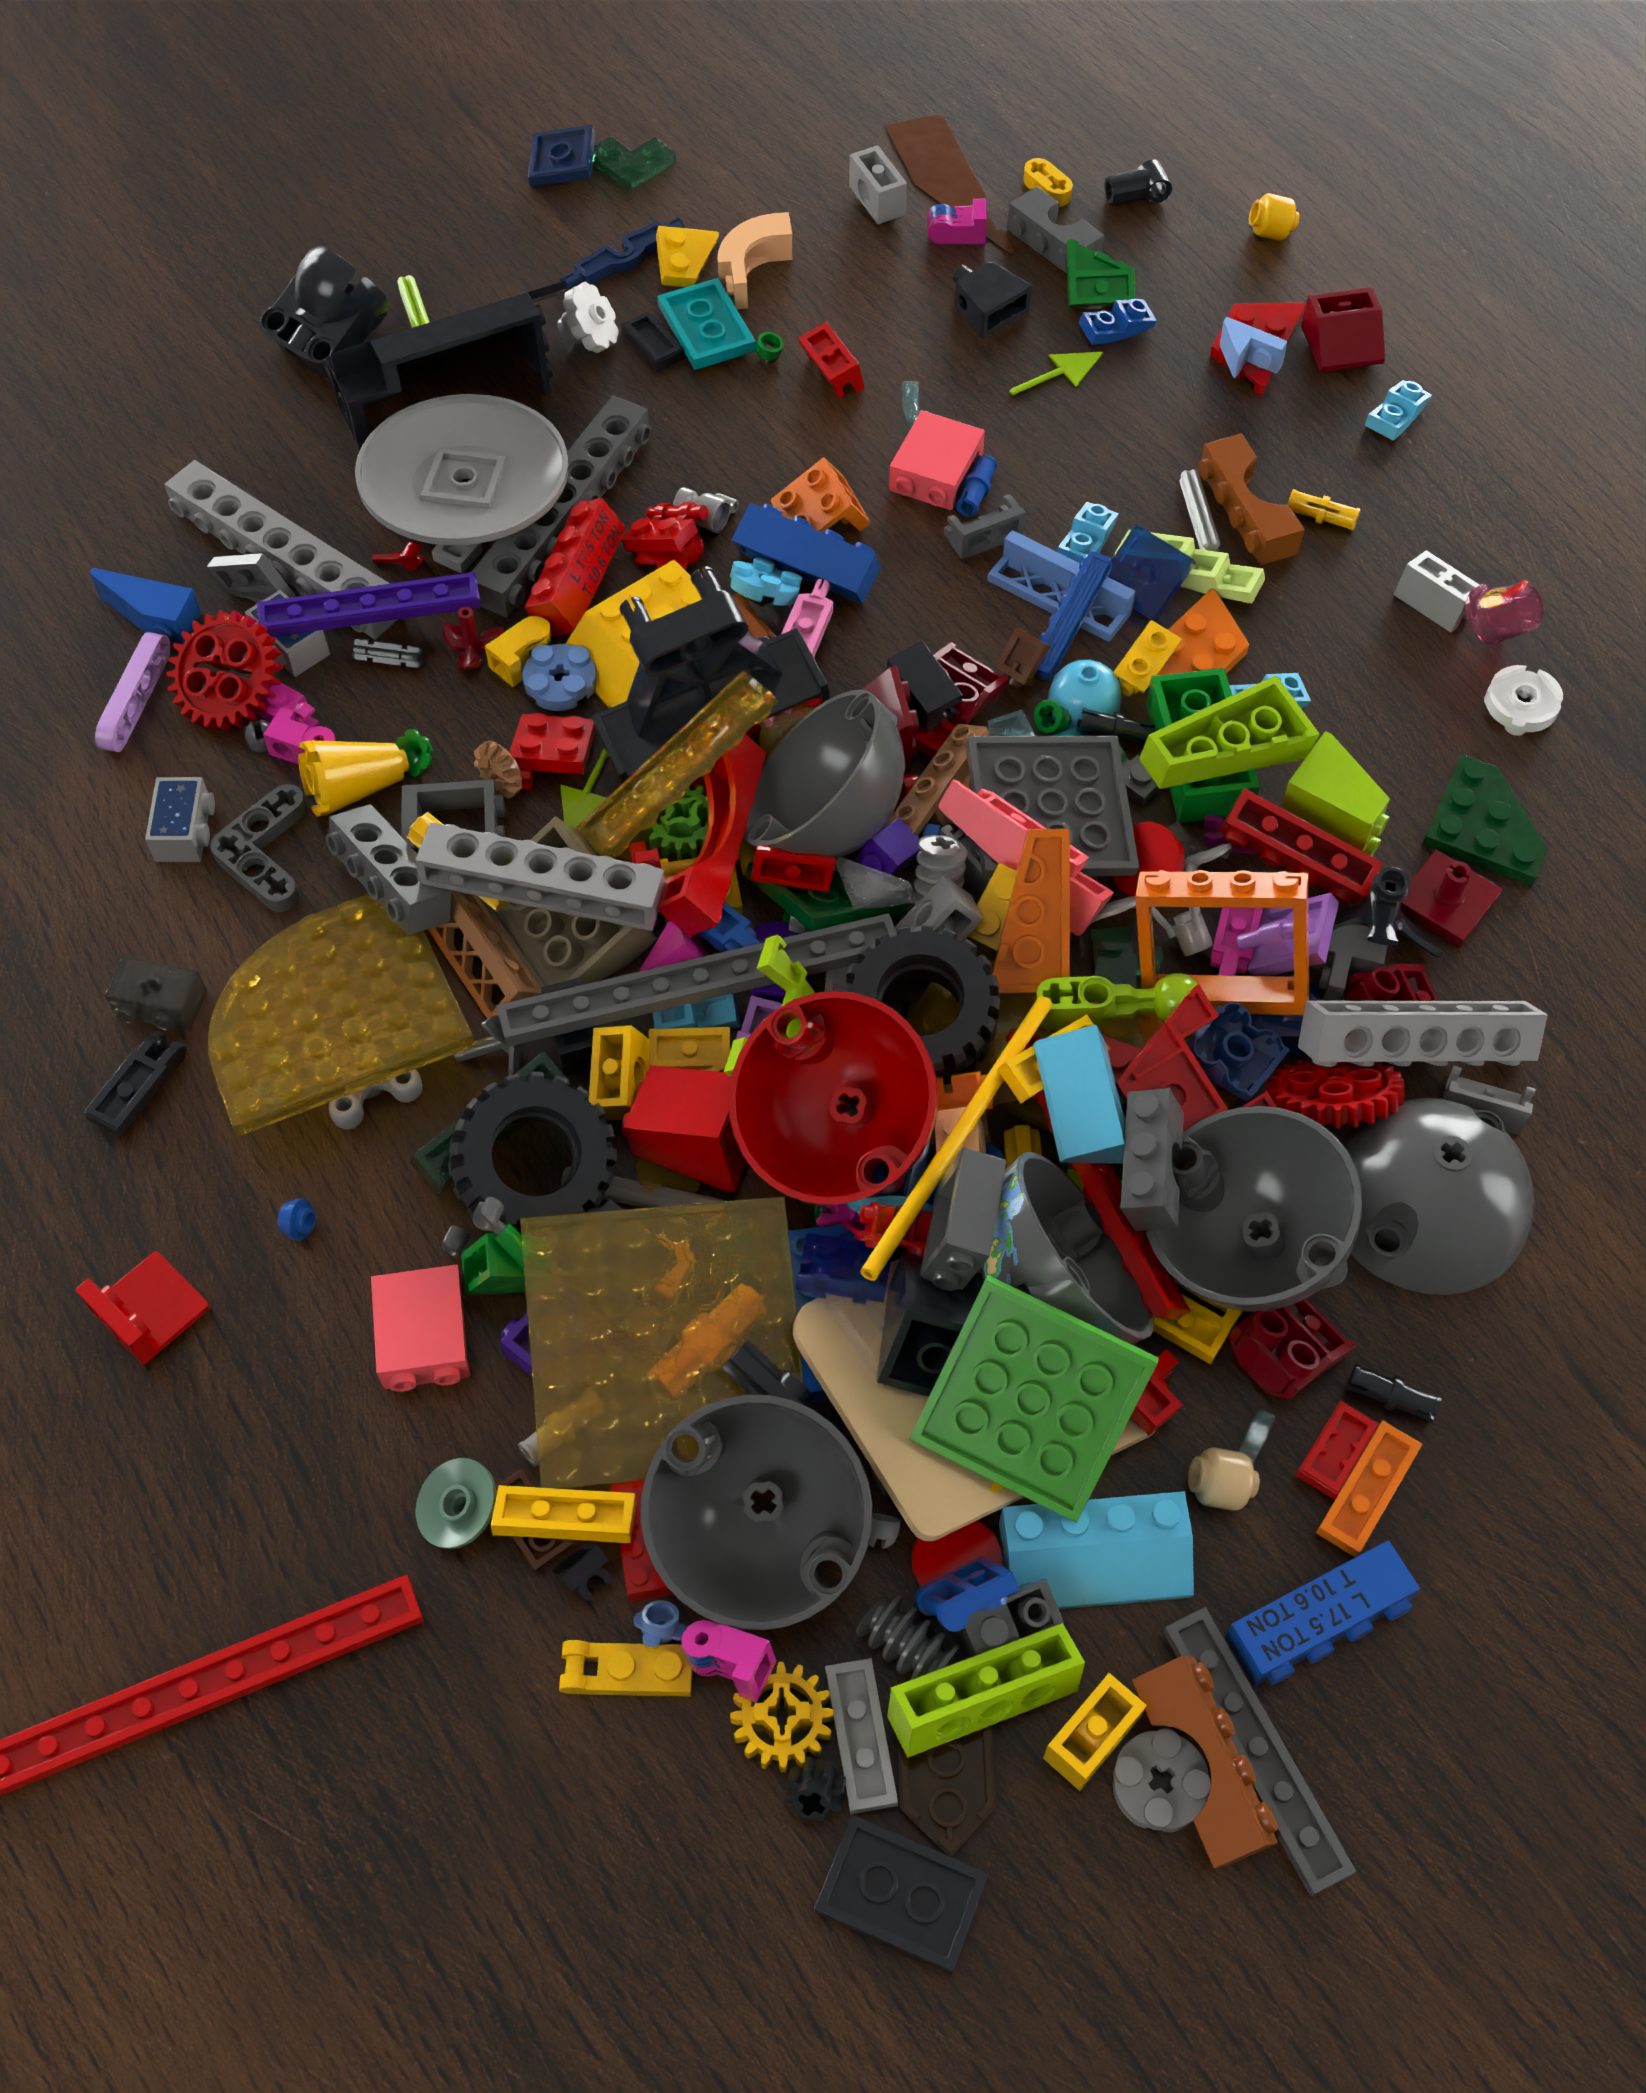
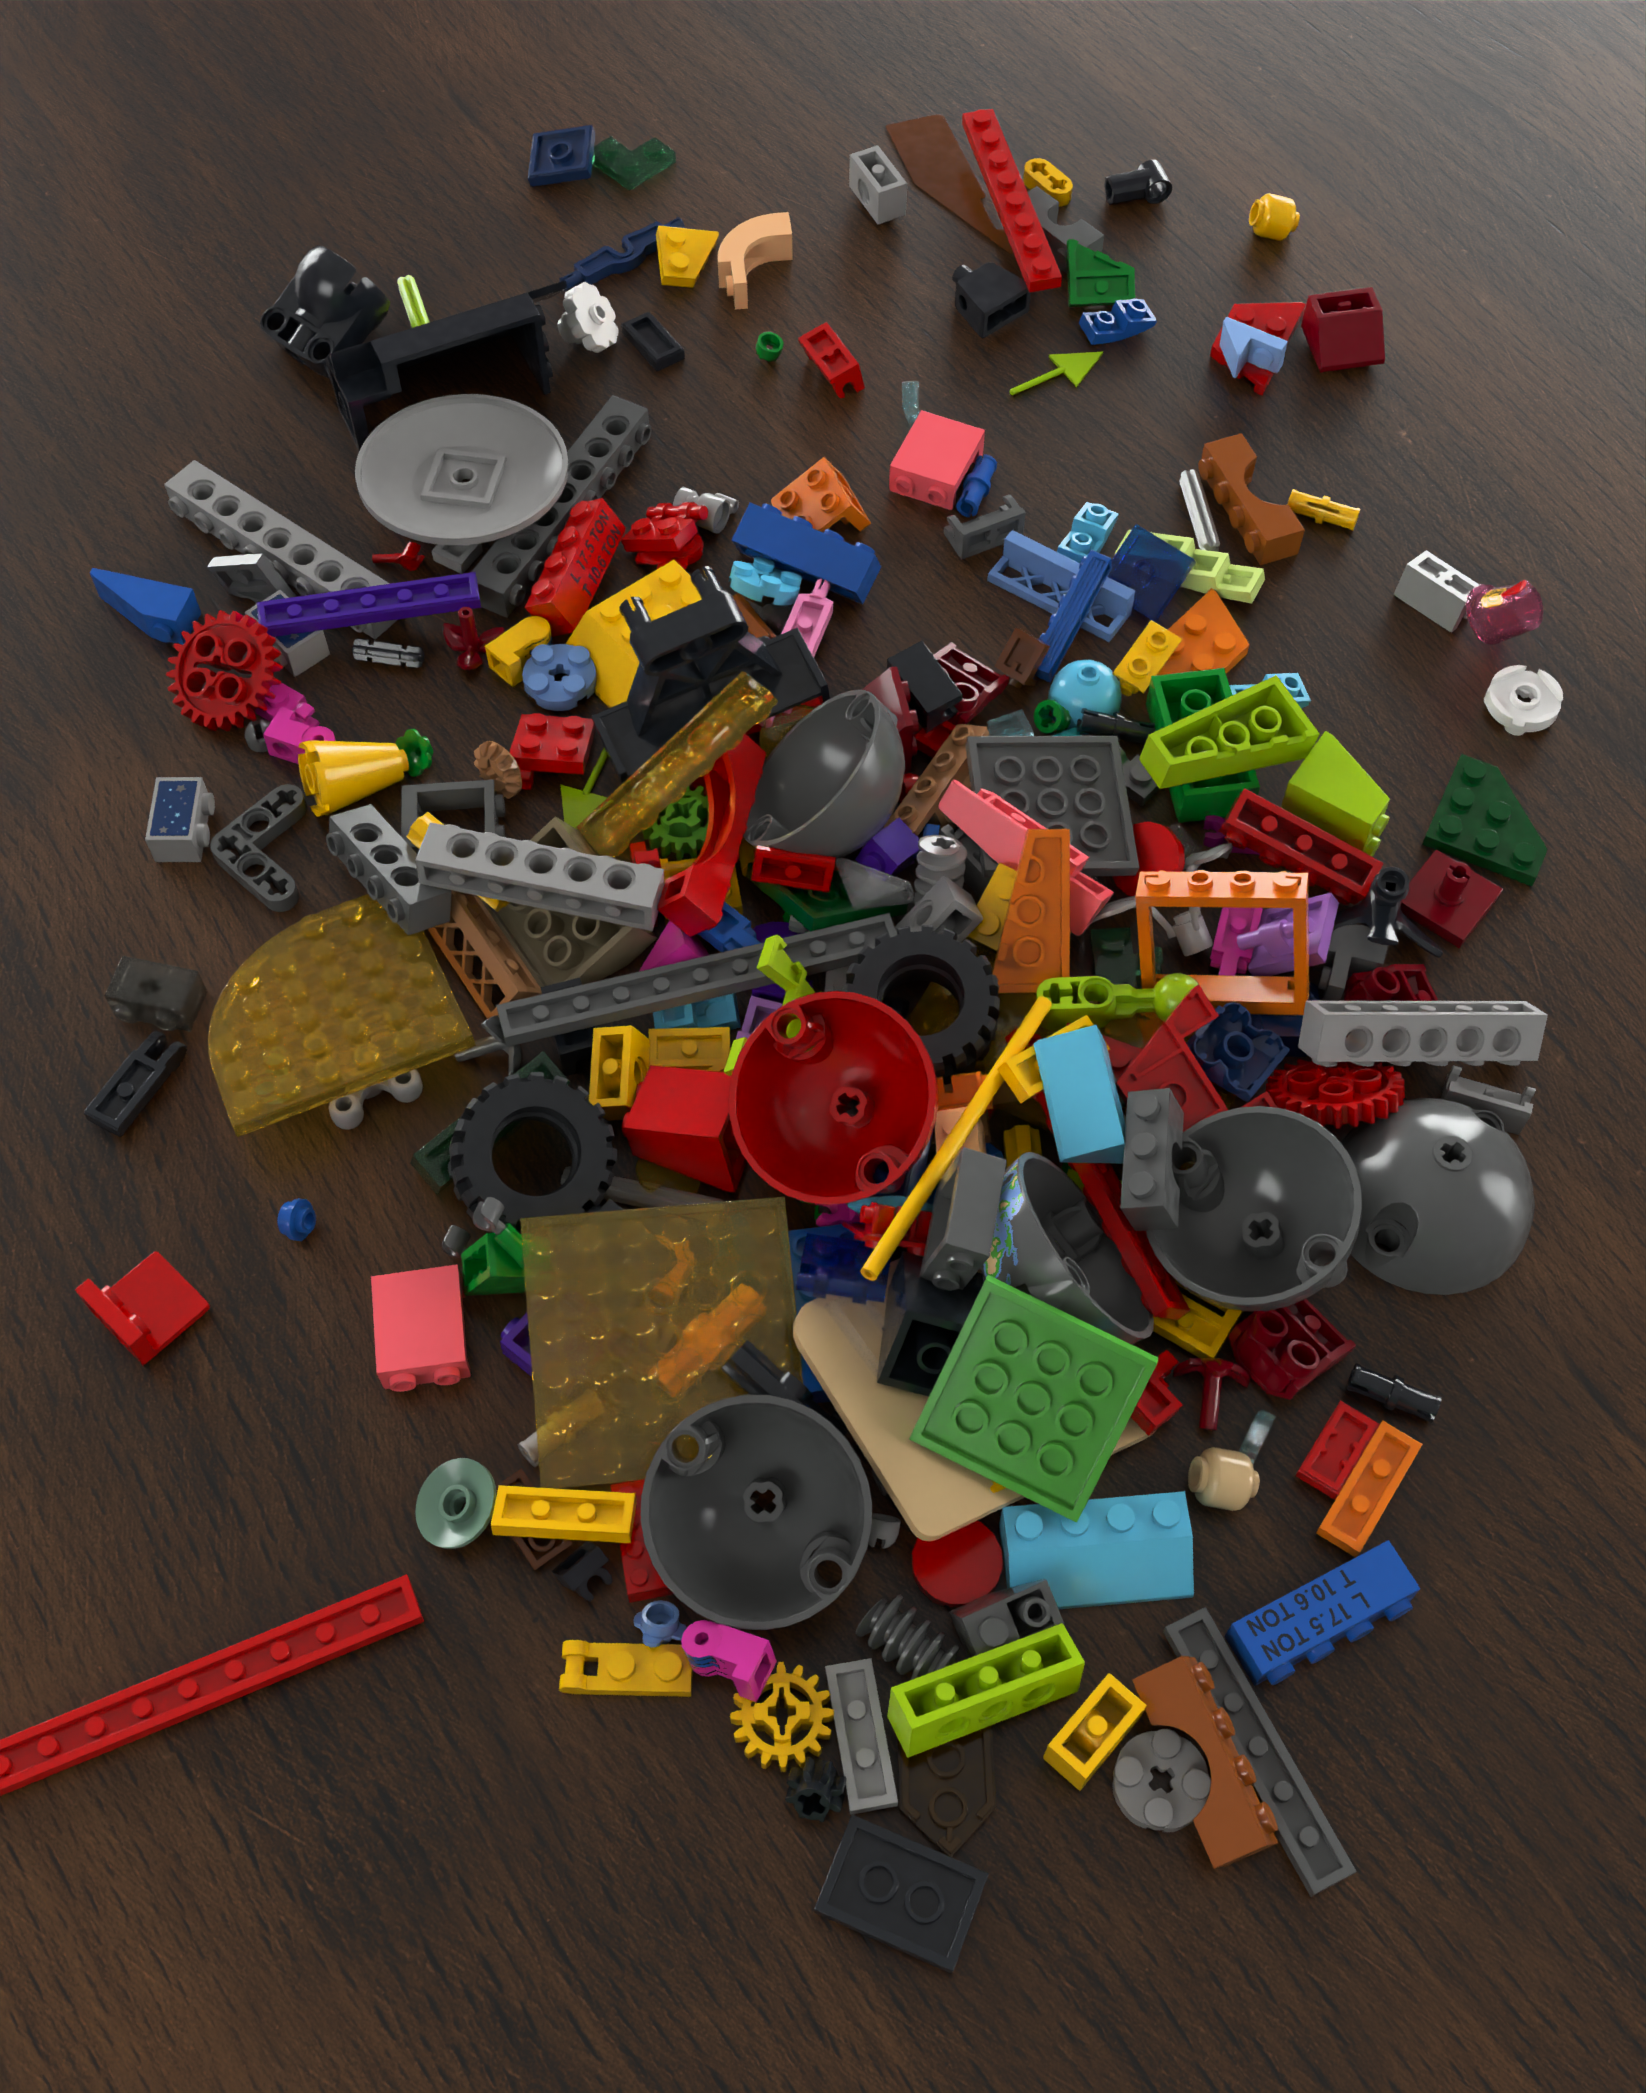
lavender beam [95,632,170,752] -> none
teal plate [657,278,756,370] -> none
blue plate [913,1556,1020,1632] -> none
dark pink leg [927,198,987,244] -> none
medium azure slope [1364,380,1432,441] -> none
none -> red plate [962,109,1062,293]
none -> dark red plant [1173,1358,1250,1431]

